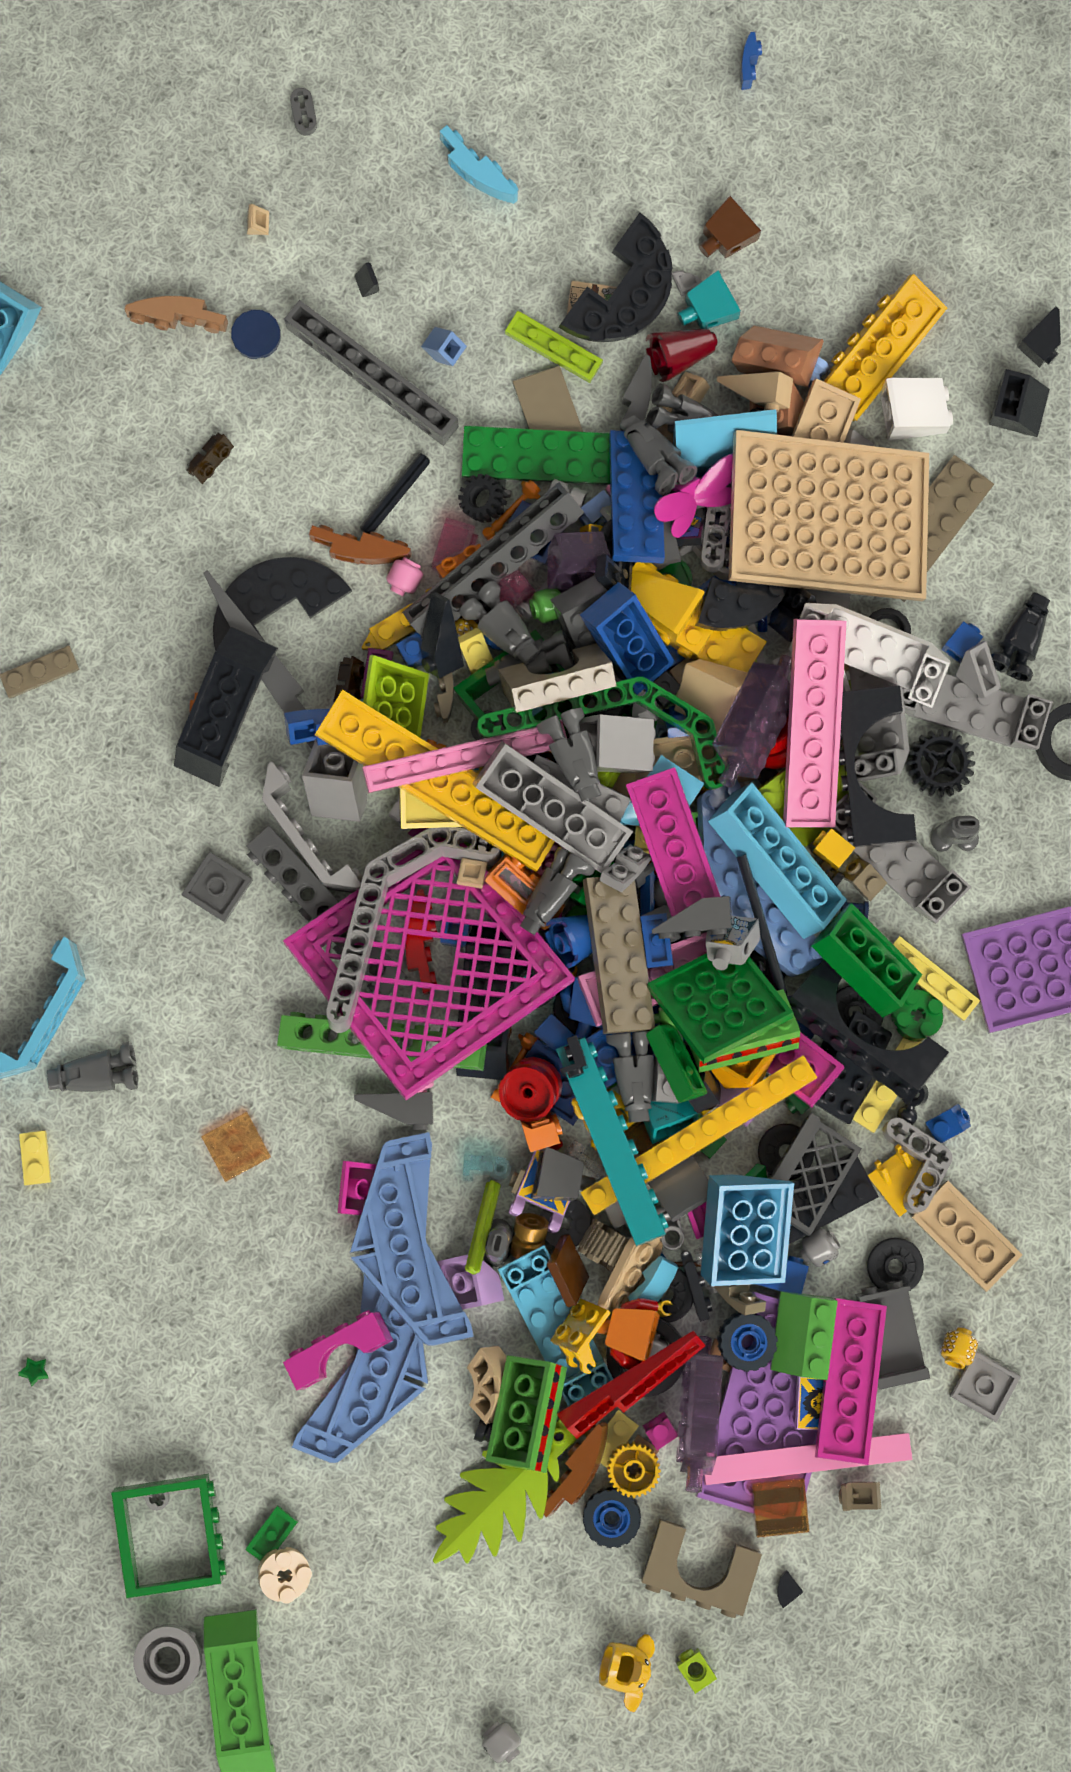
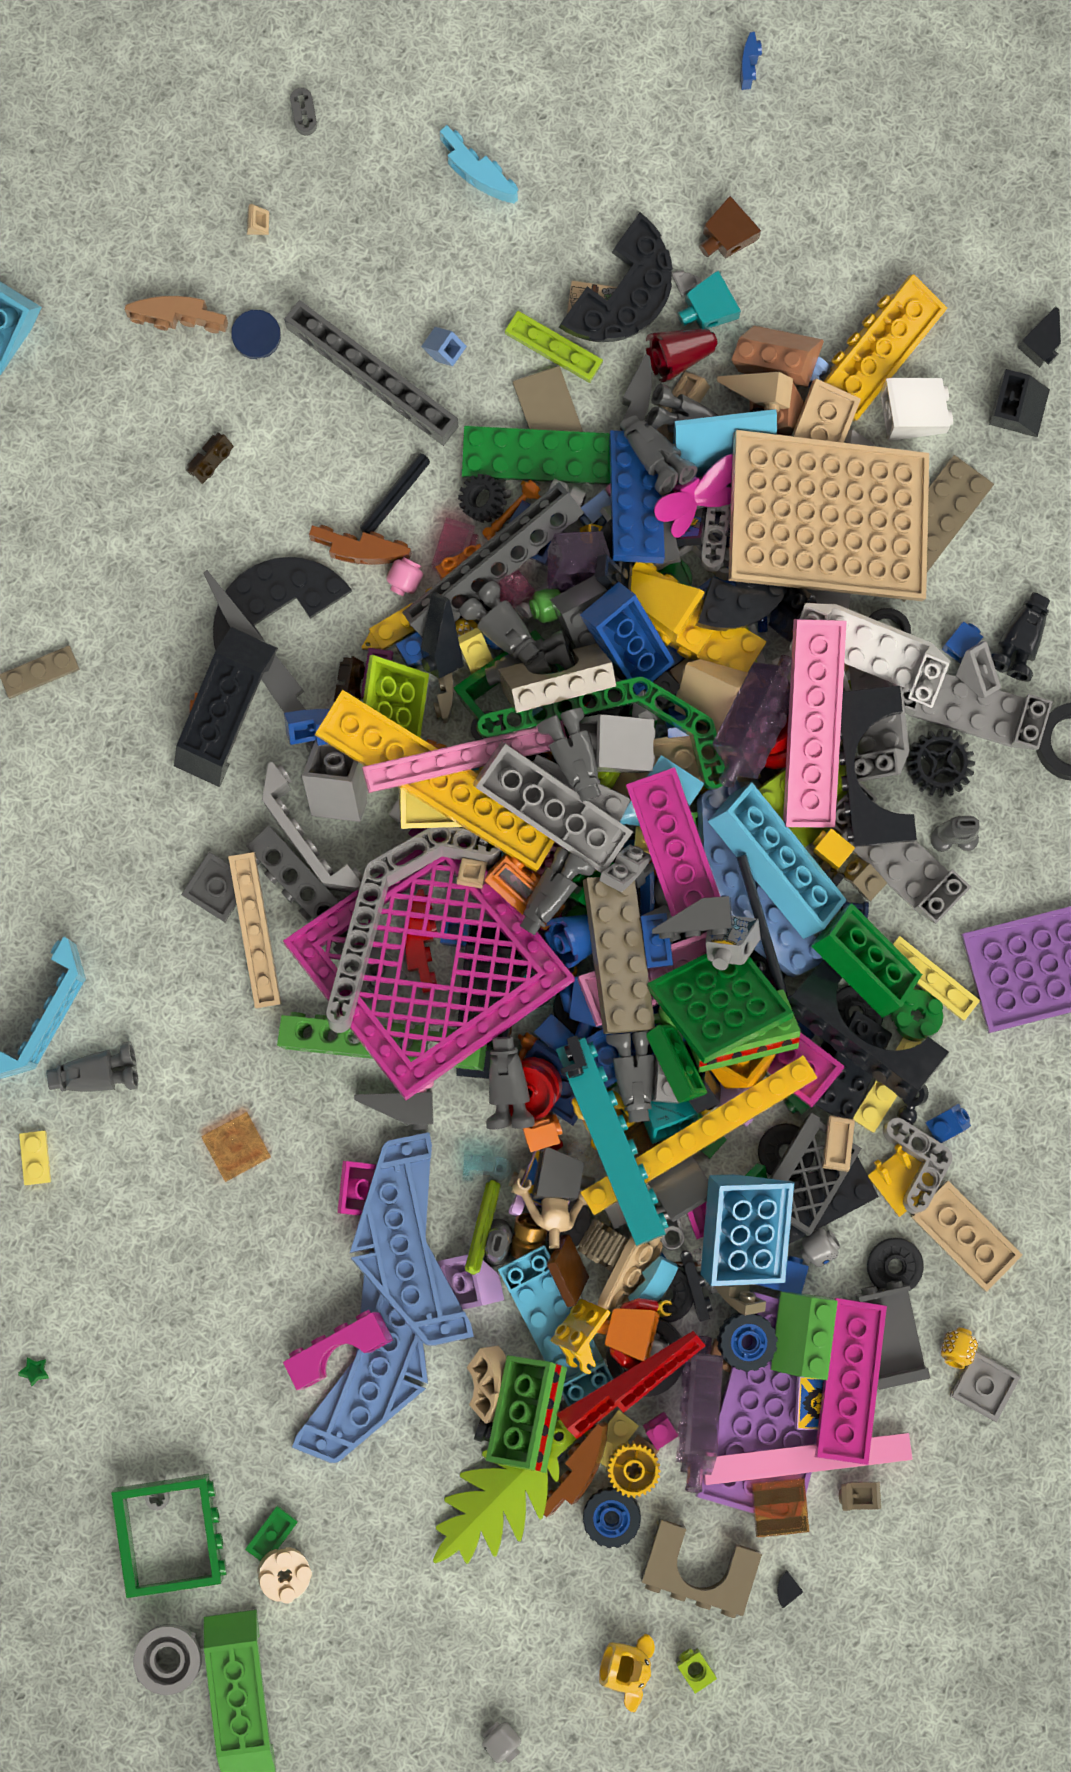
black slope [354,262,379,297] -> none
none -> tan plate [228,852,282,1009]
none -> dark grey piece [486,1037,535,1130]
none -> tan piece [512,1178,587,1249]
none -> tan tile [822,1116,855,1172]

